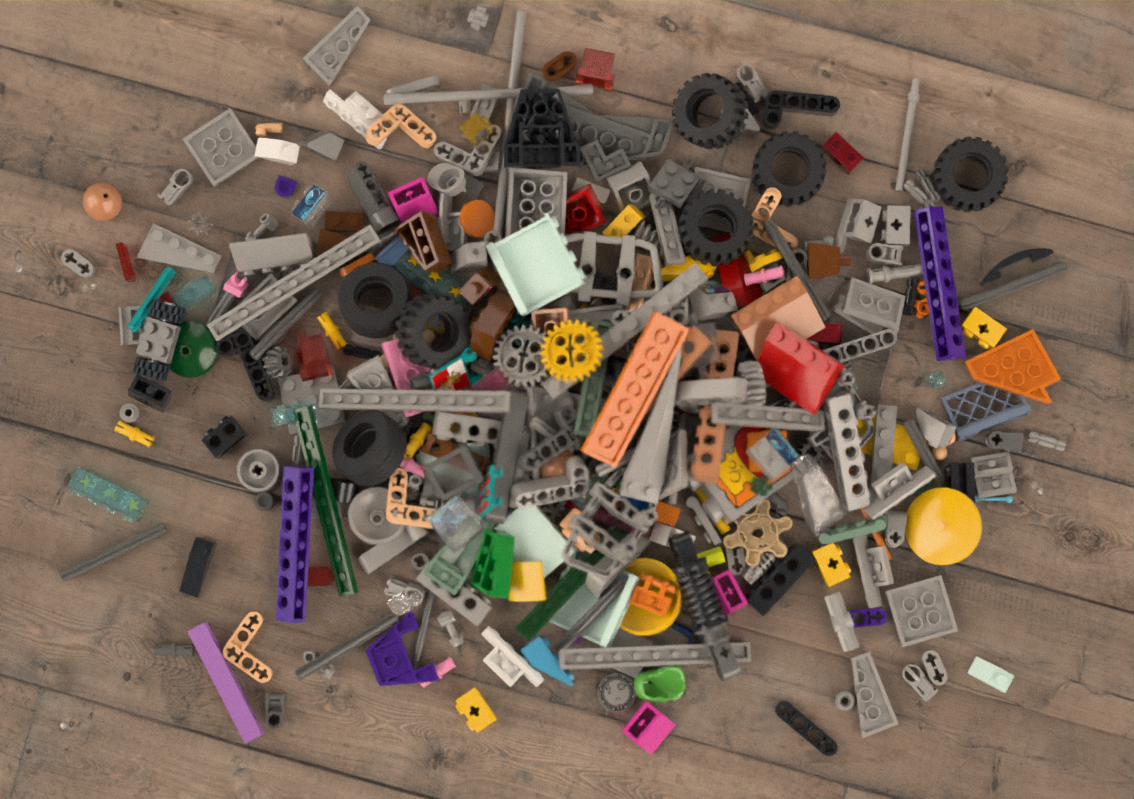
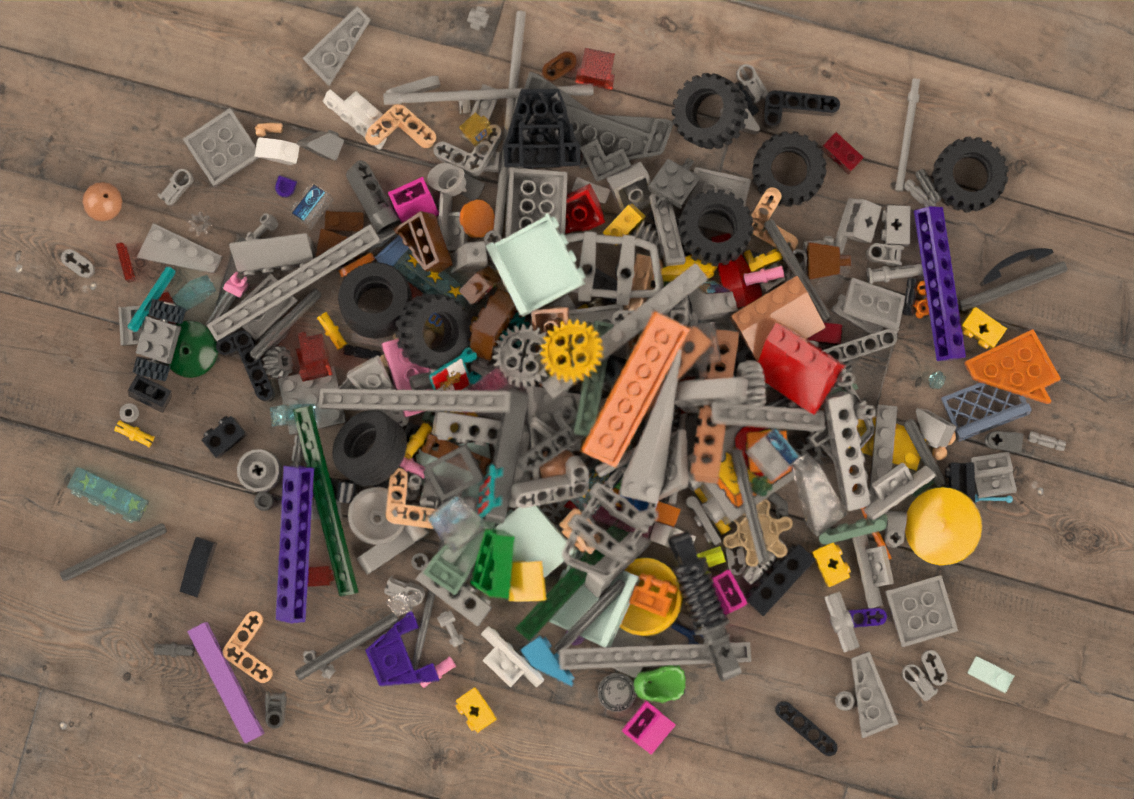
none -> dark grey axle [731,449,770,564]

